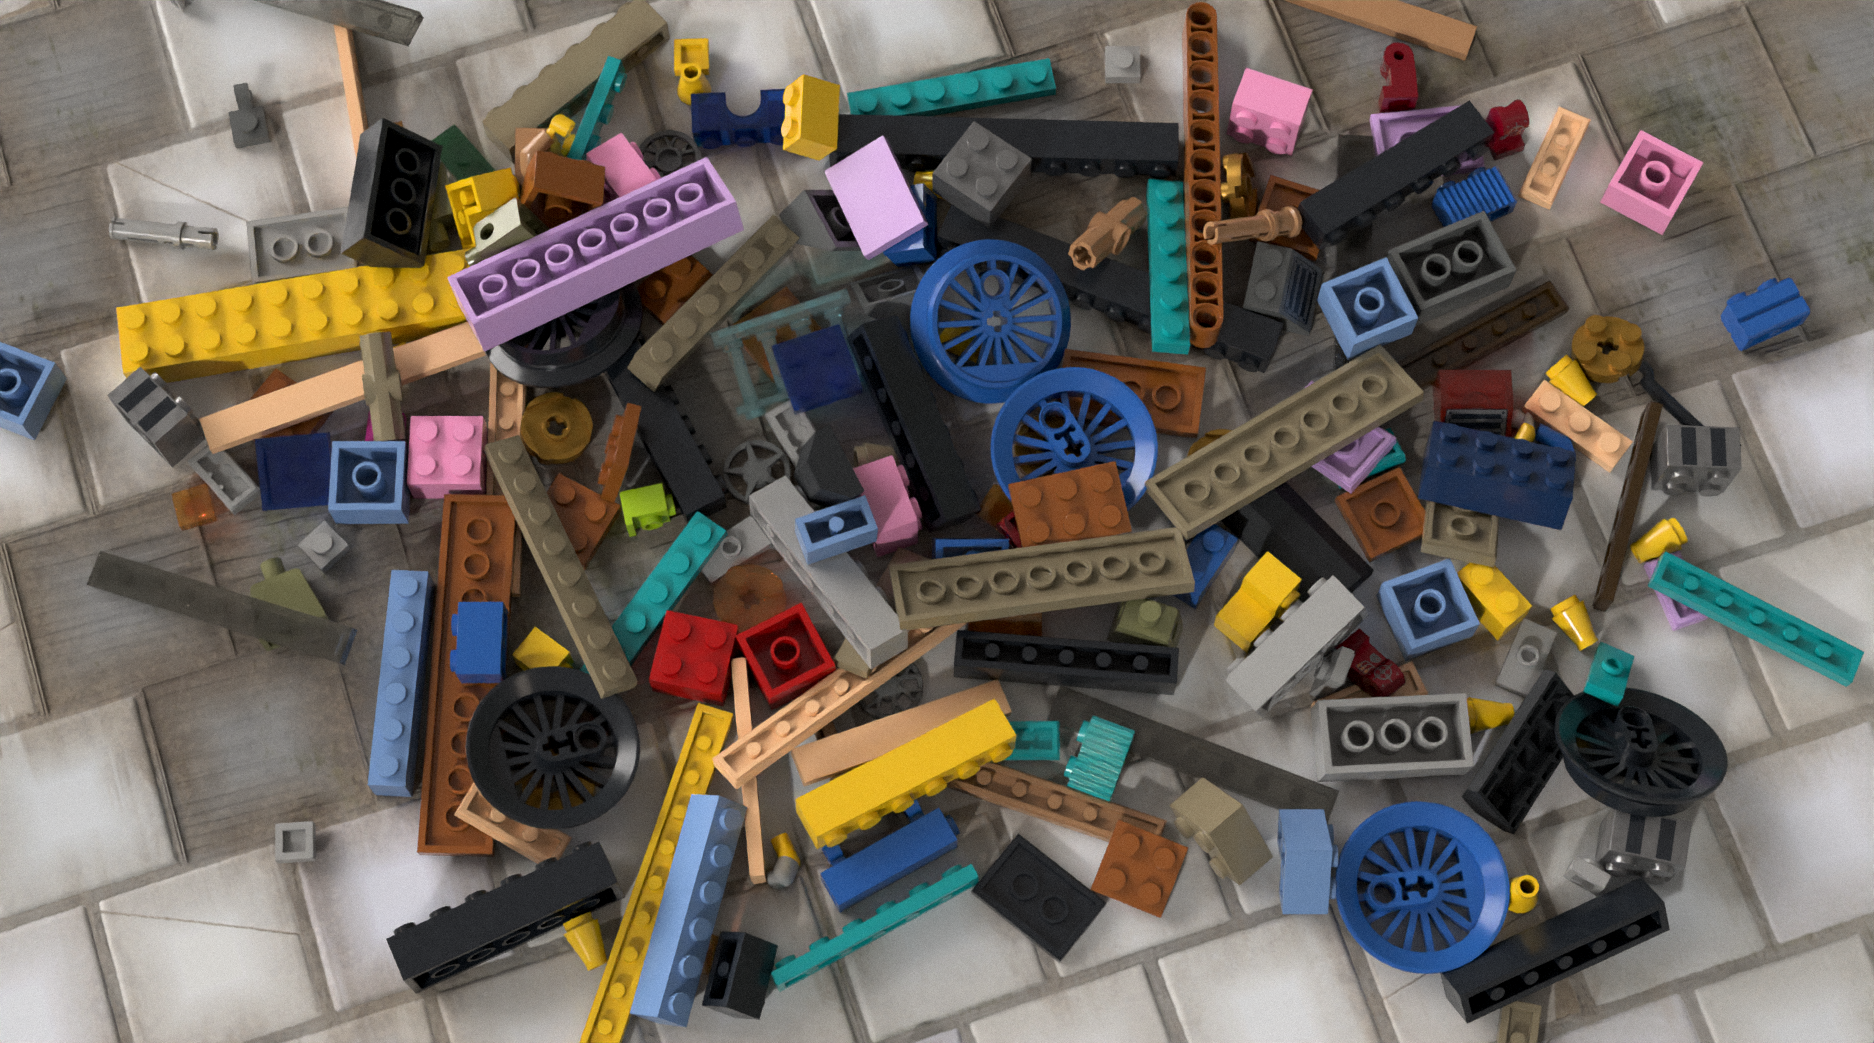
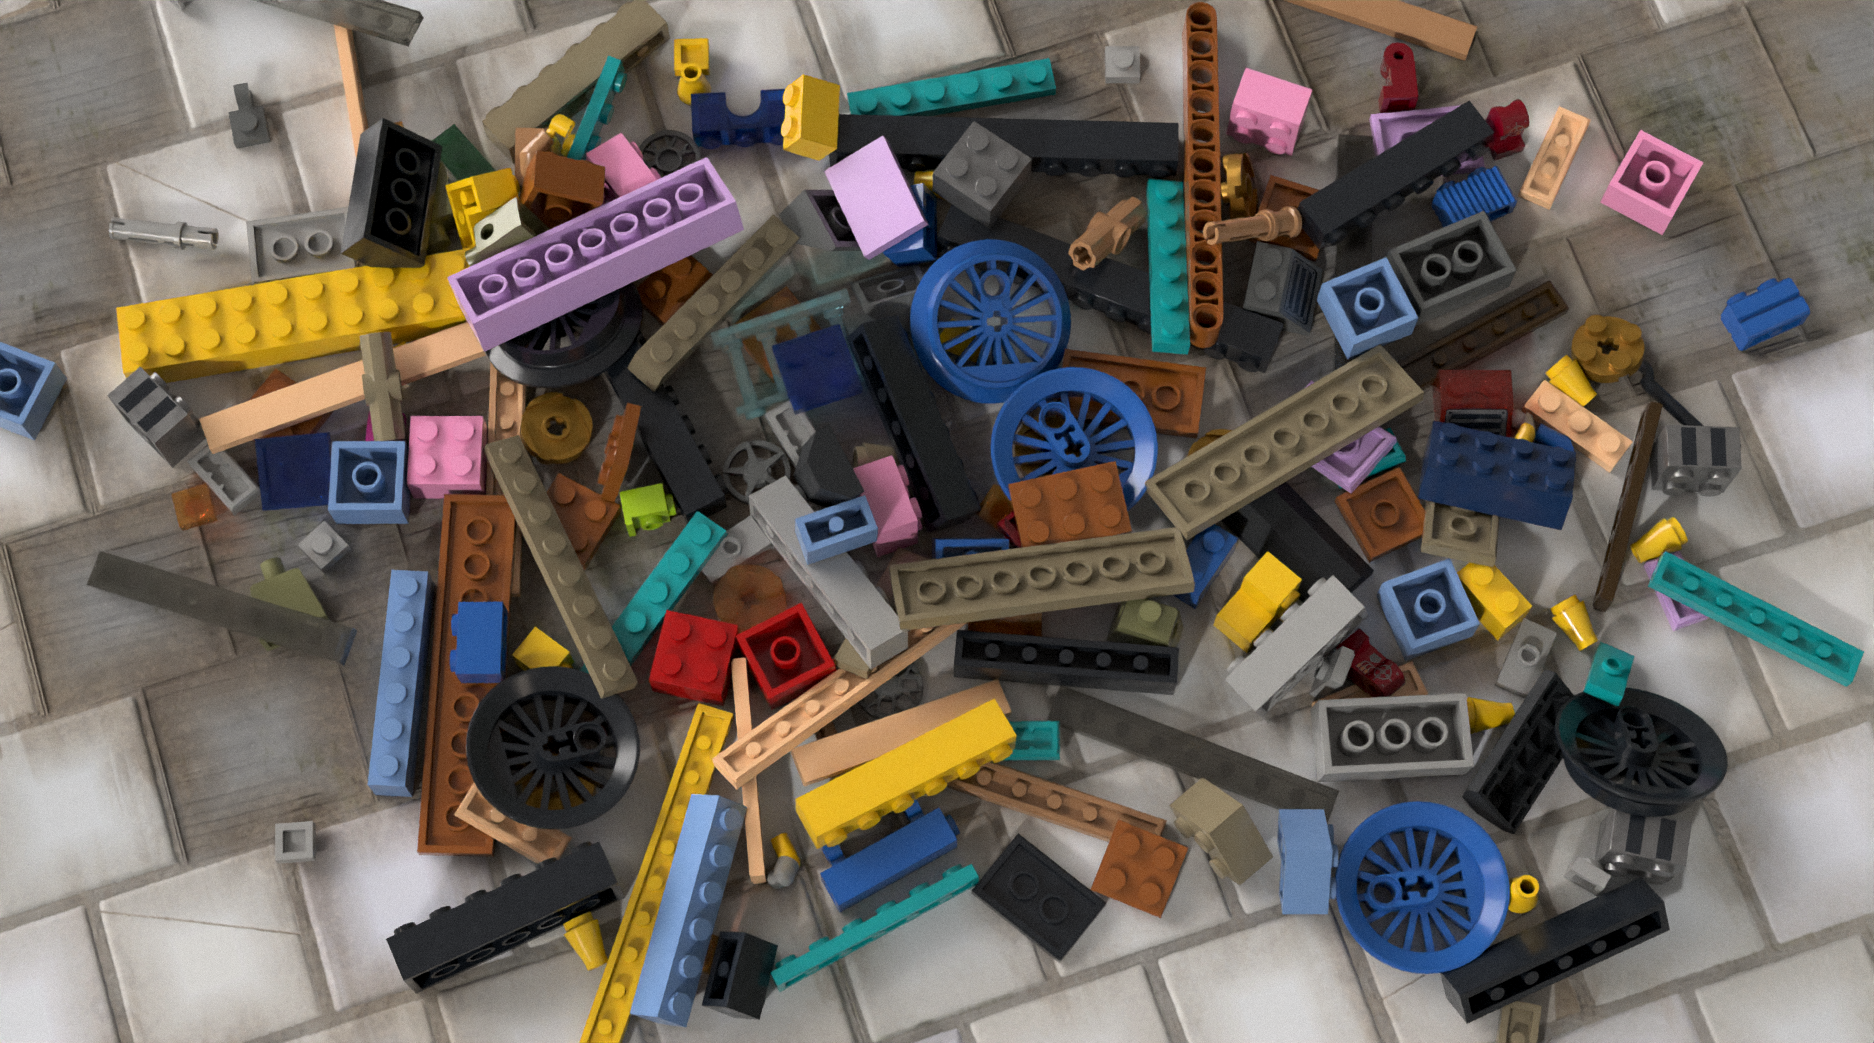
teal brick [1063,715,1136,802] -> none

